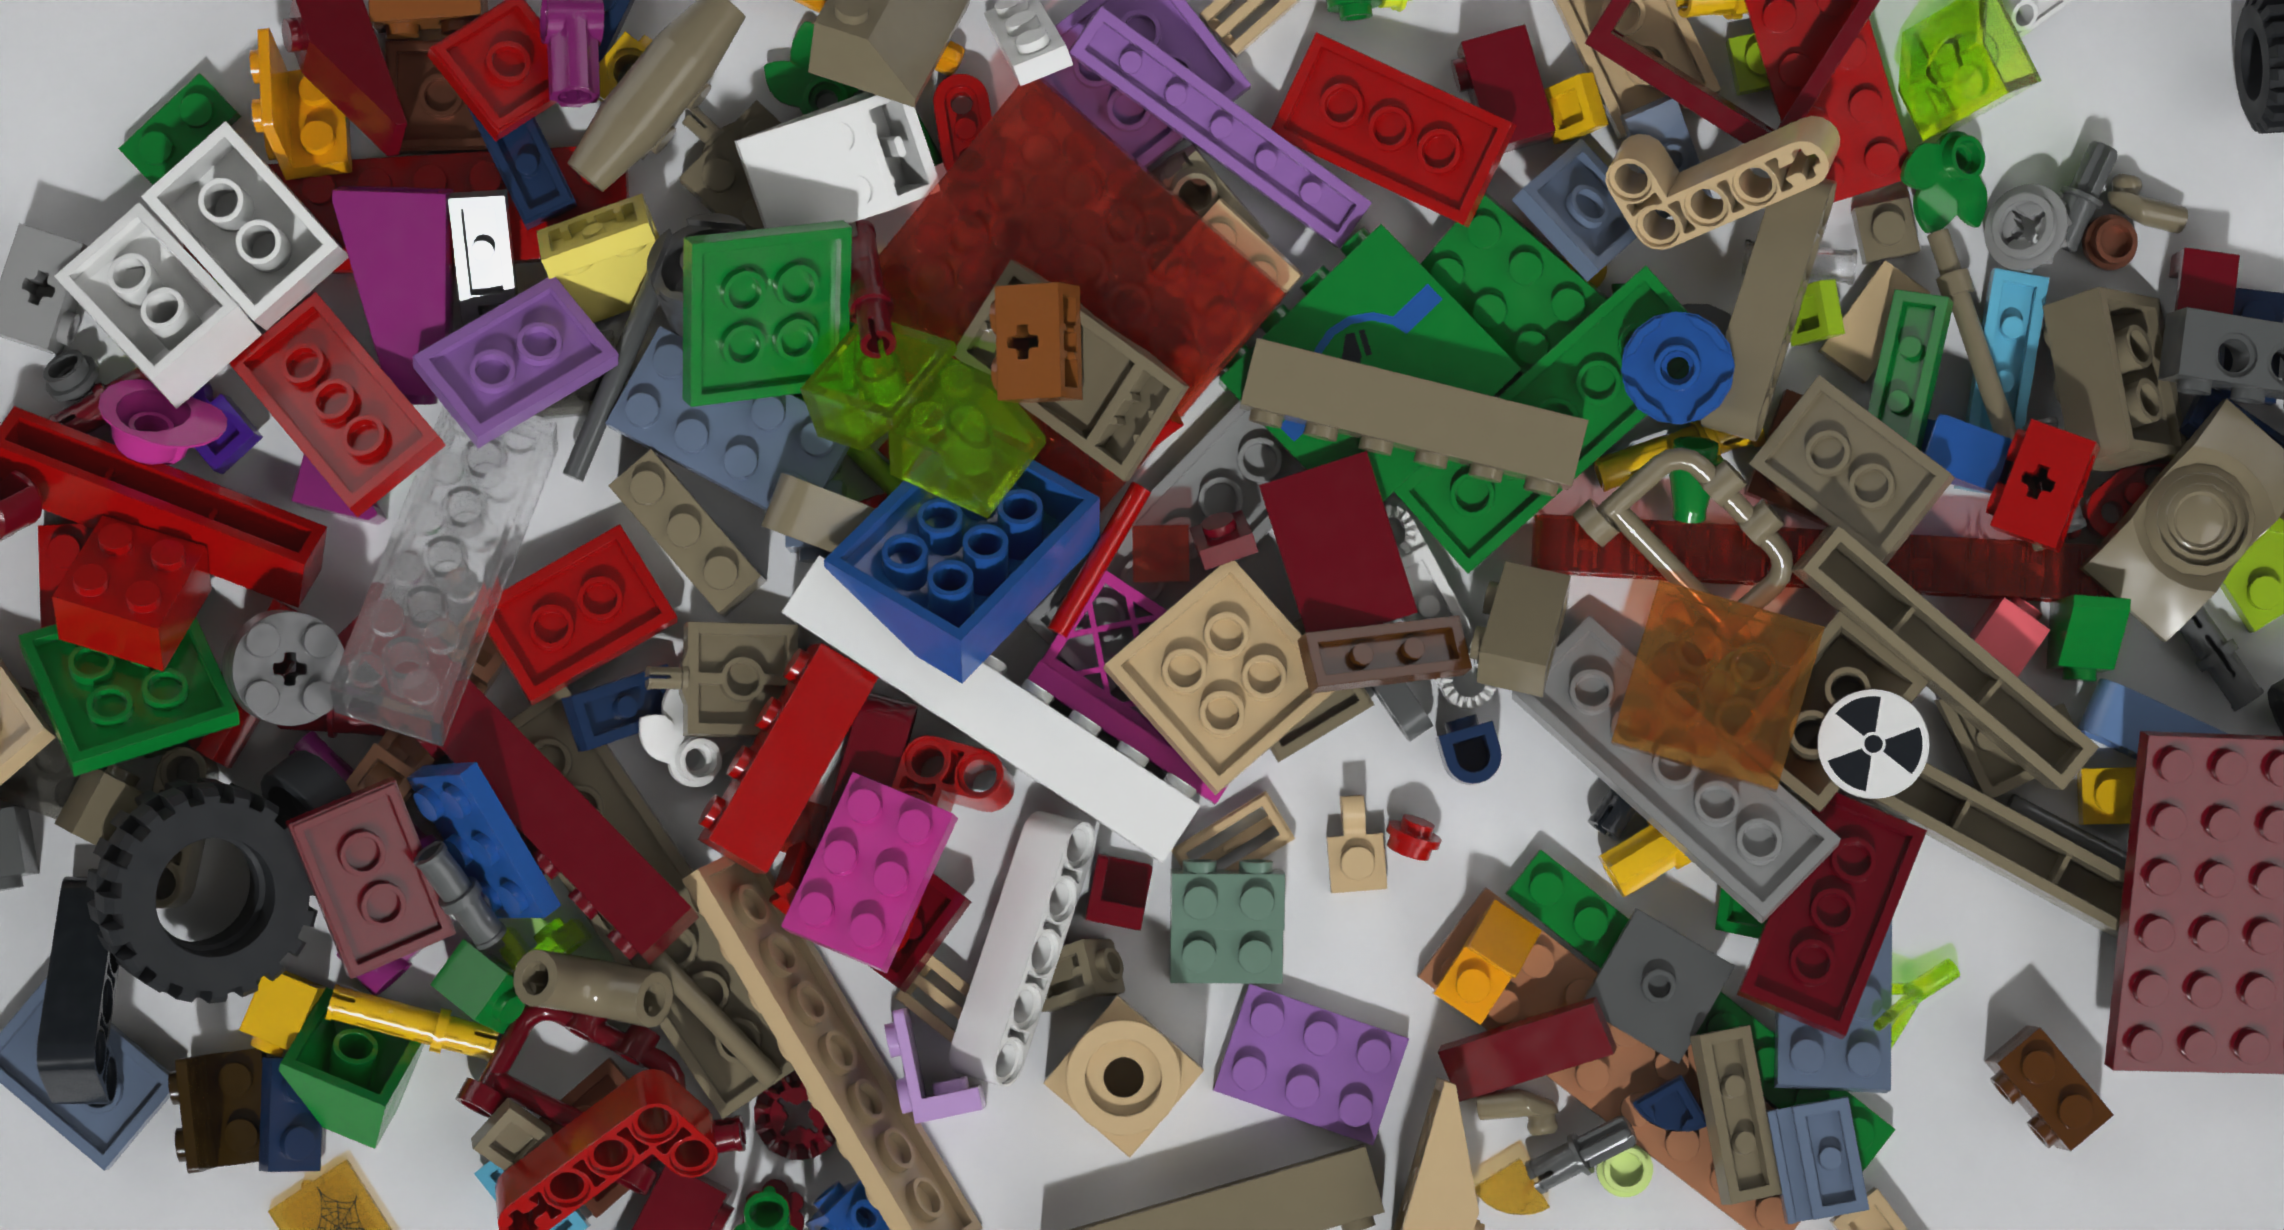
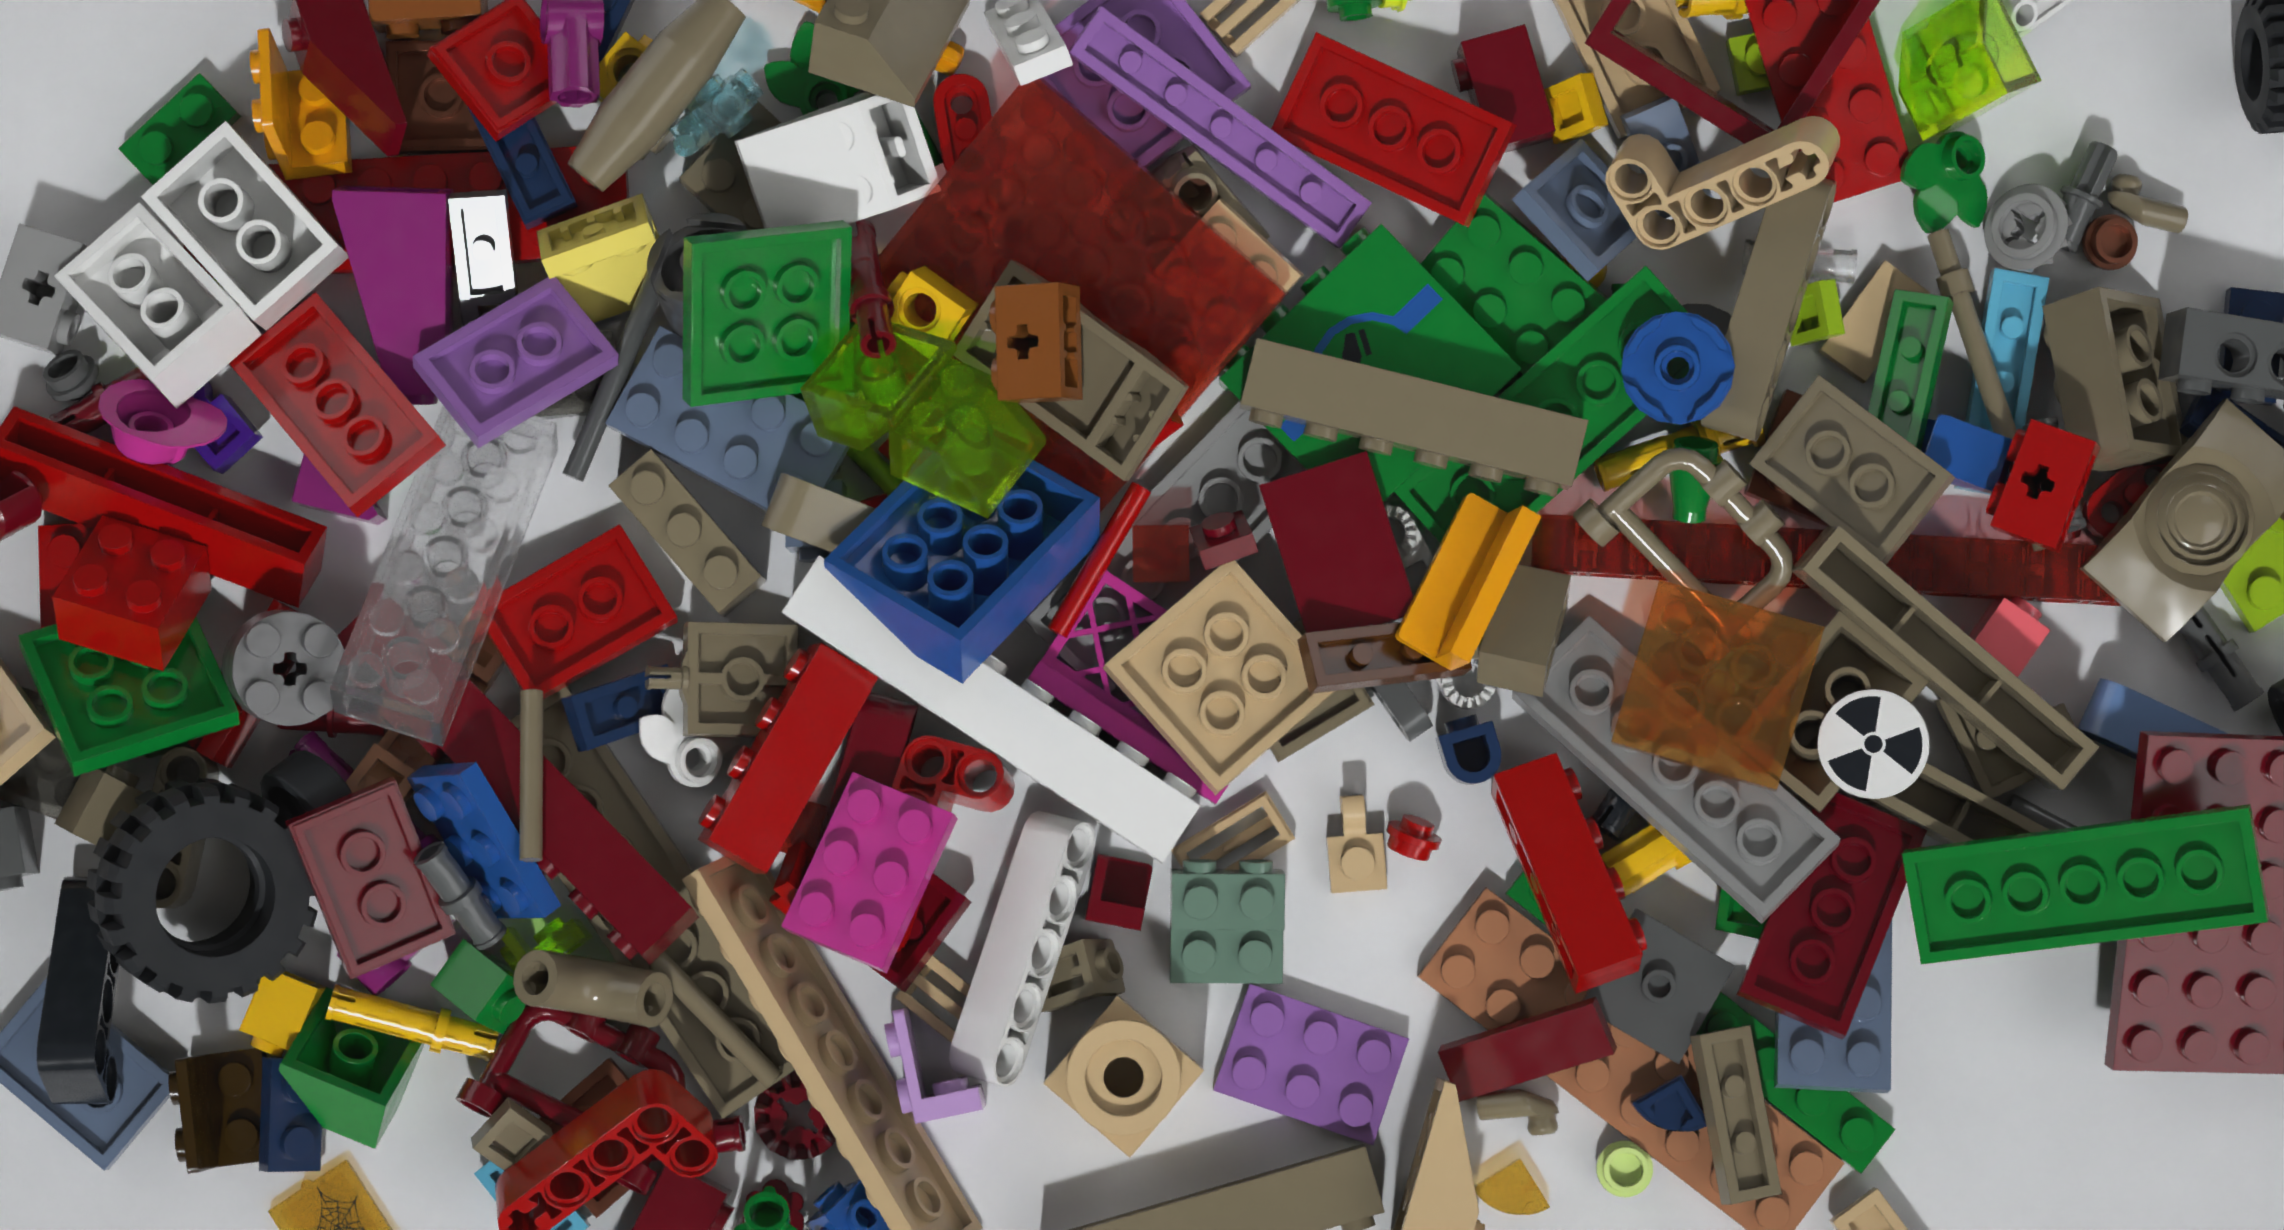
light orange slope [1432,899,1542,1025] -> none
dark grey axle [1525,1116,1637,1194] -> none
sand blue plate [1766,1096,1870,1225] -> none
dark tan plate [1851,197,1921,265] -> none
clear neon green plant [1873,958,1960,1049] -> none
reddish brown brick [1984,1025,2114,1151] -> none
green slope [2046,595,2131,682] -> none
yellow plate [2077,767,2136,825] -> none
dark red panel [2169,247,2240,315] -> none
none -> dark tan bar [519,689,543,862]
none -> clear light blue piece [669,68,764,157]
none -> yellow brick [887,266,979,356]
none -> light orange panel [1395,493,1542,671]
none -> red brick [1491,752,1647,994]
none -> green plate [1902,804,2270,964]

